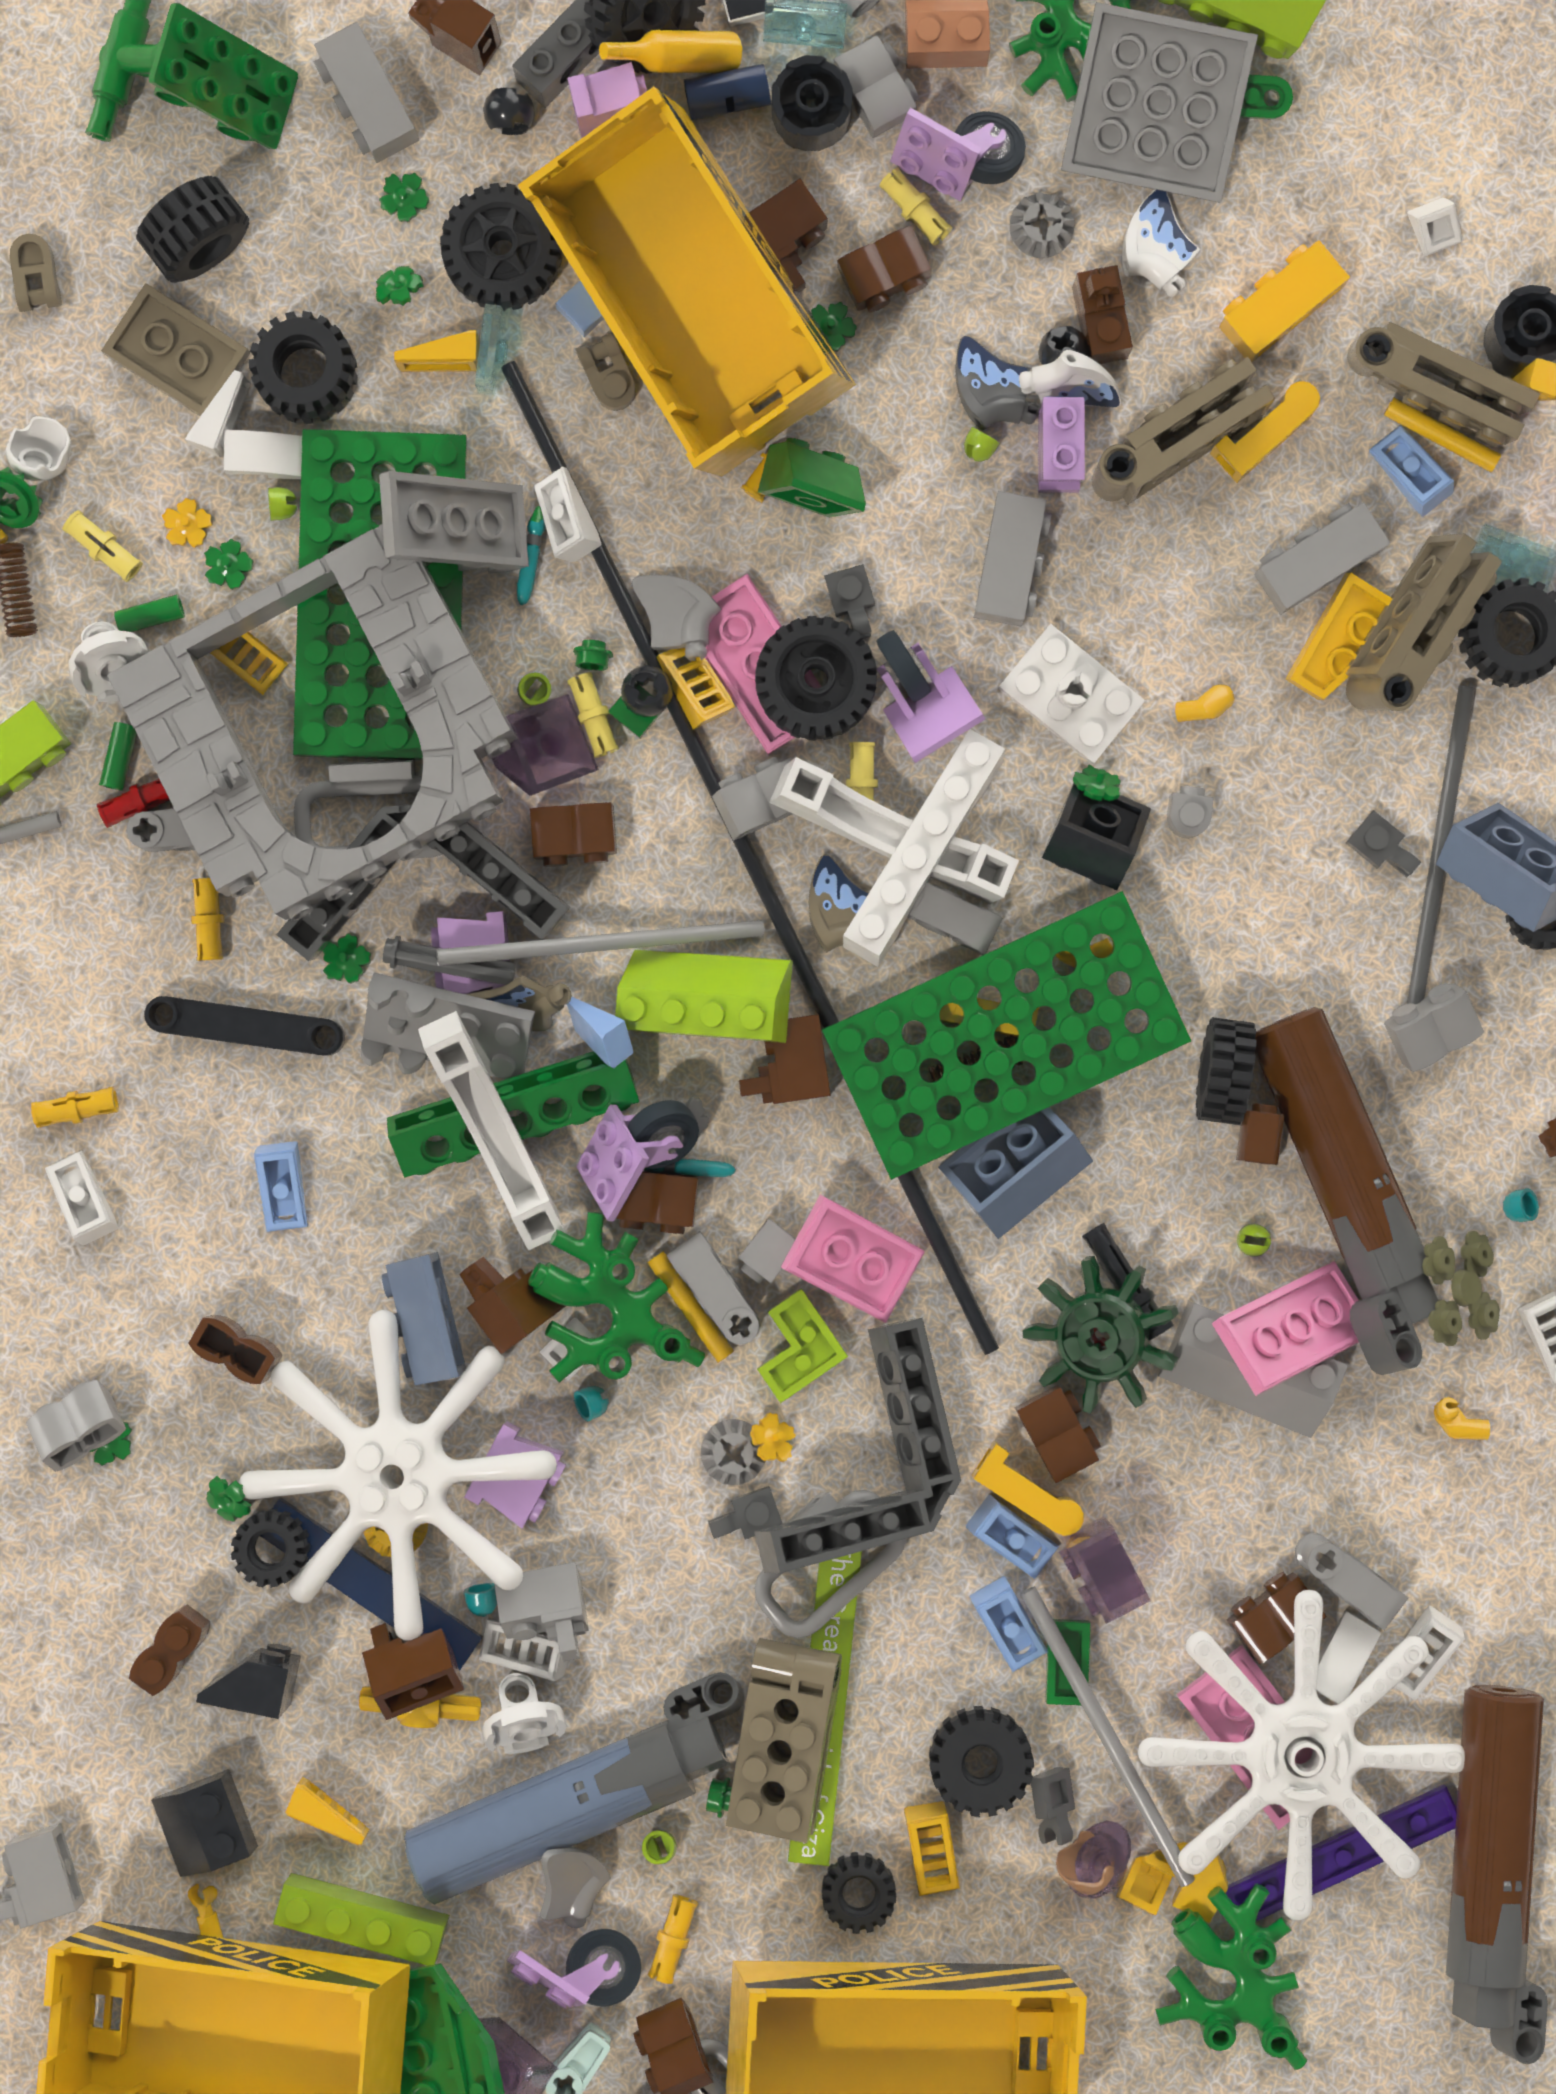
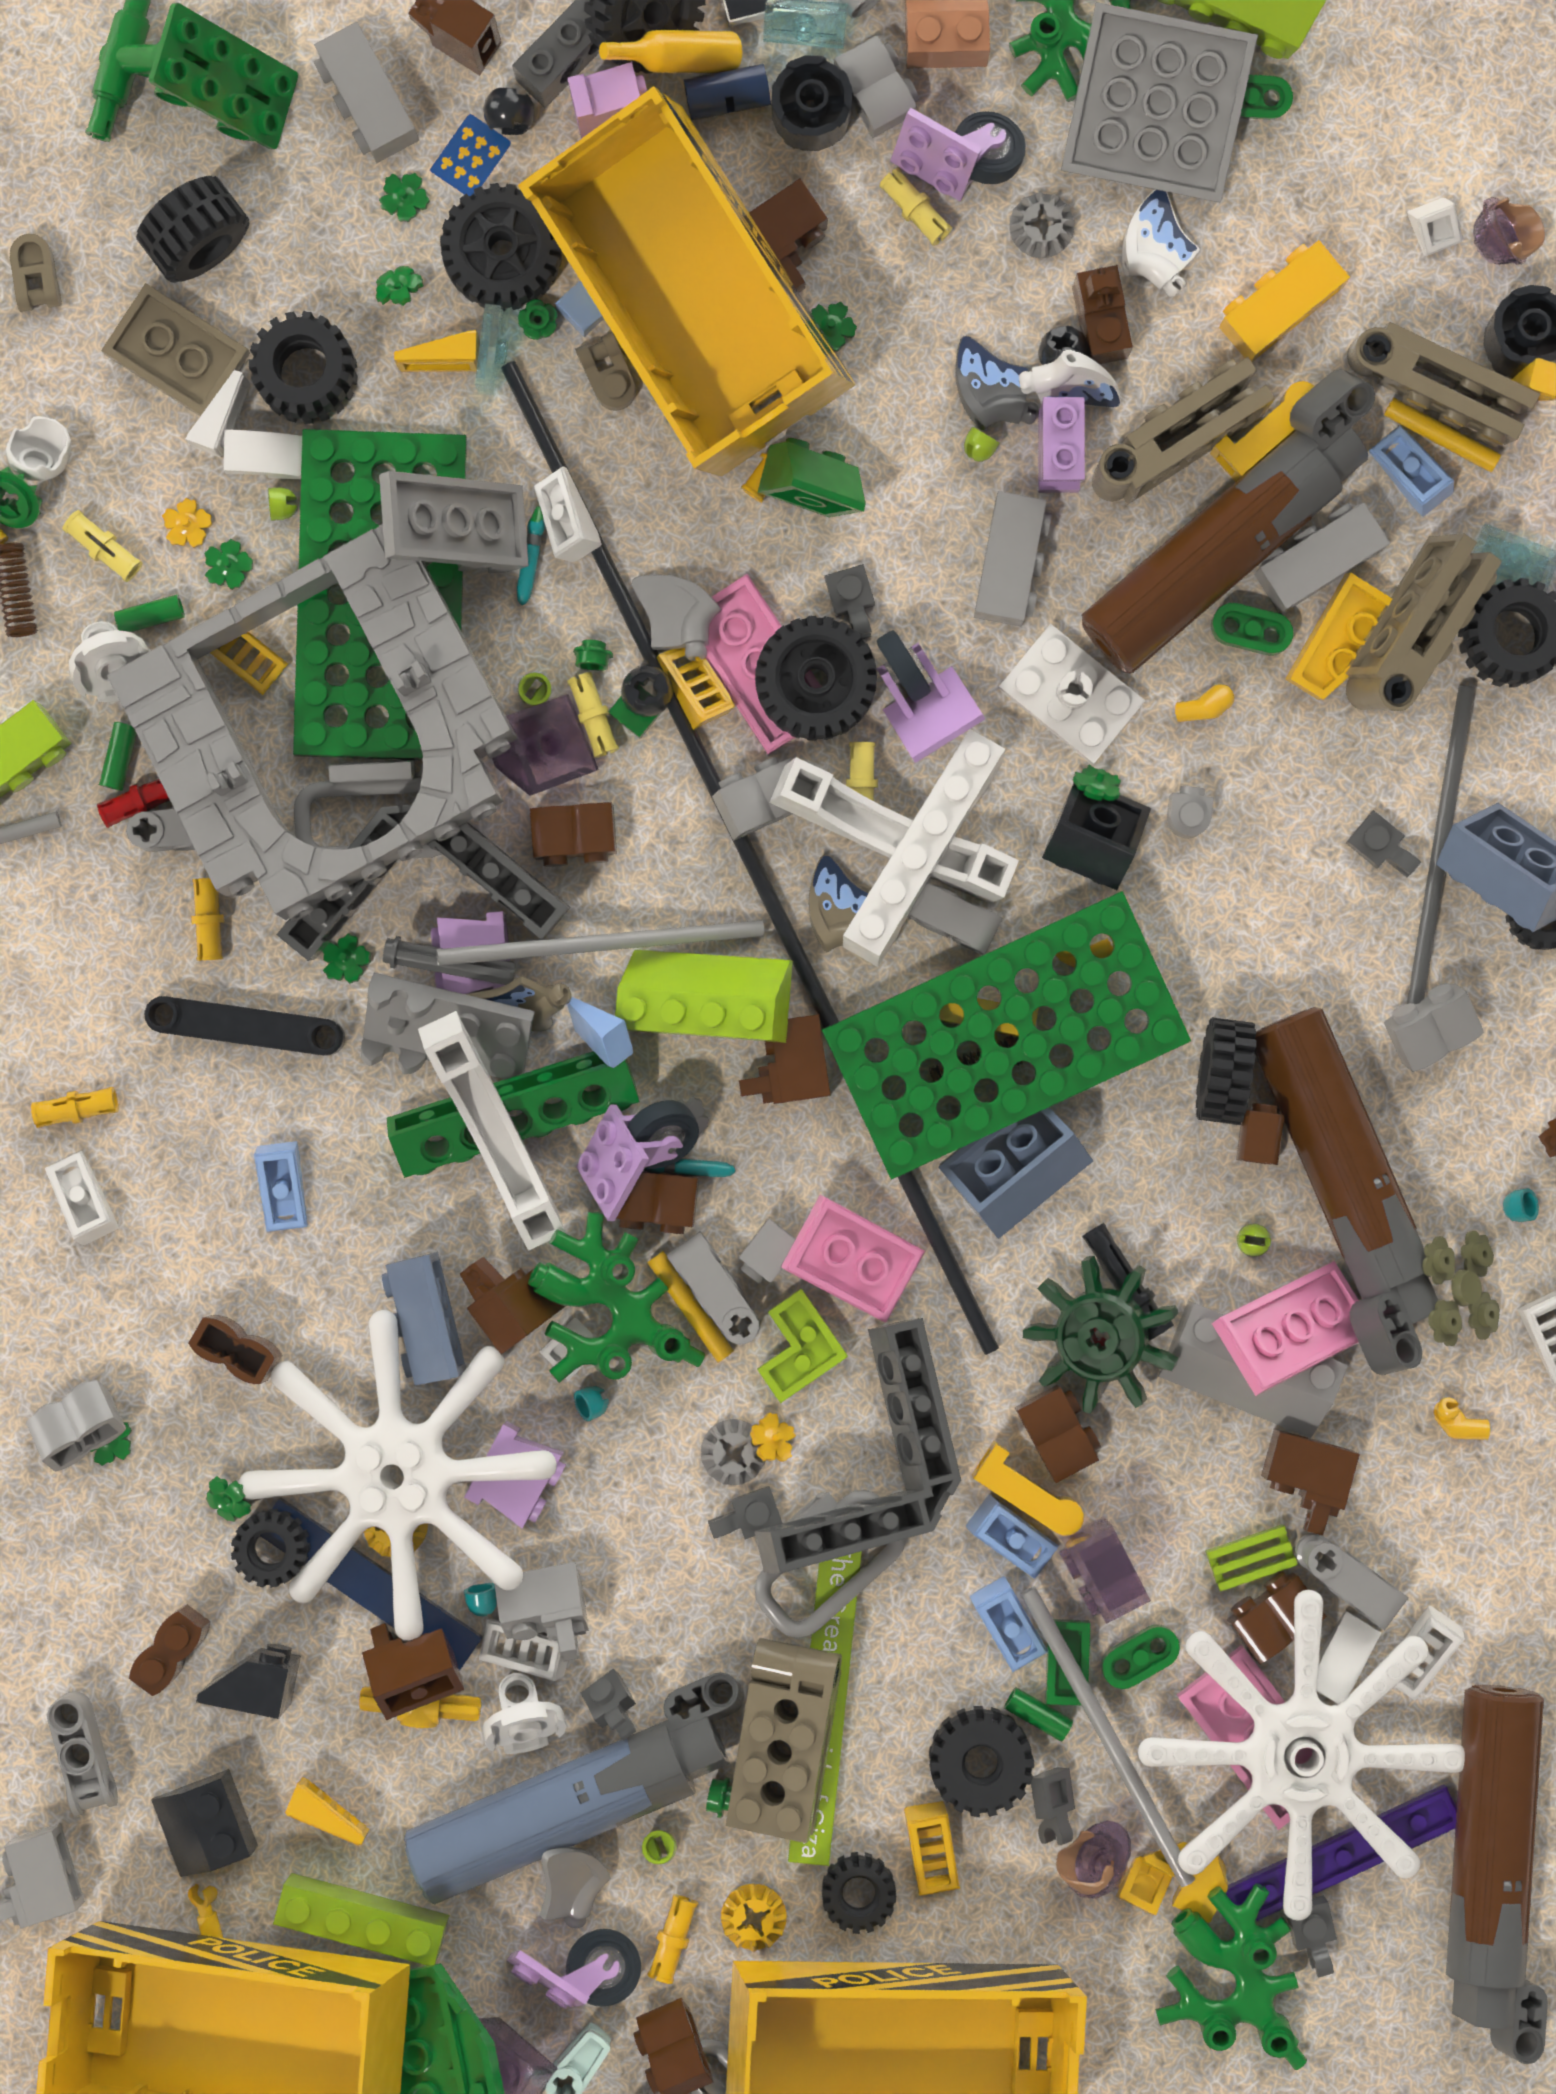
reddish brown brick [837,225,932,313] -> none
none -> light grey piece [47,1691,118,1817]
none -> blue sticker [429,114,511,196]
none -> green plate [518,299,558,340]
none -> dark grey plate [581,1668,636,1741]
none -> yellow gear [721,1883,787,1952]
none -> green axle [1004,1687,1073,1742]
none -> reddish brown piece [1081,369,1375,674]
none -> green plate [1101,1624,1180,1689]
none -> lime tile [1205,1524,1298,1592]
none -> green plate [1211,603,1294,656]
none -> reddish brown hinge [1261,1428,1360,1536]
none -> dark grey plate [1287,1895,1337,1978]
none -> piece [1473,197,1545,265]

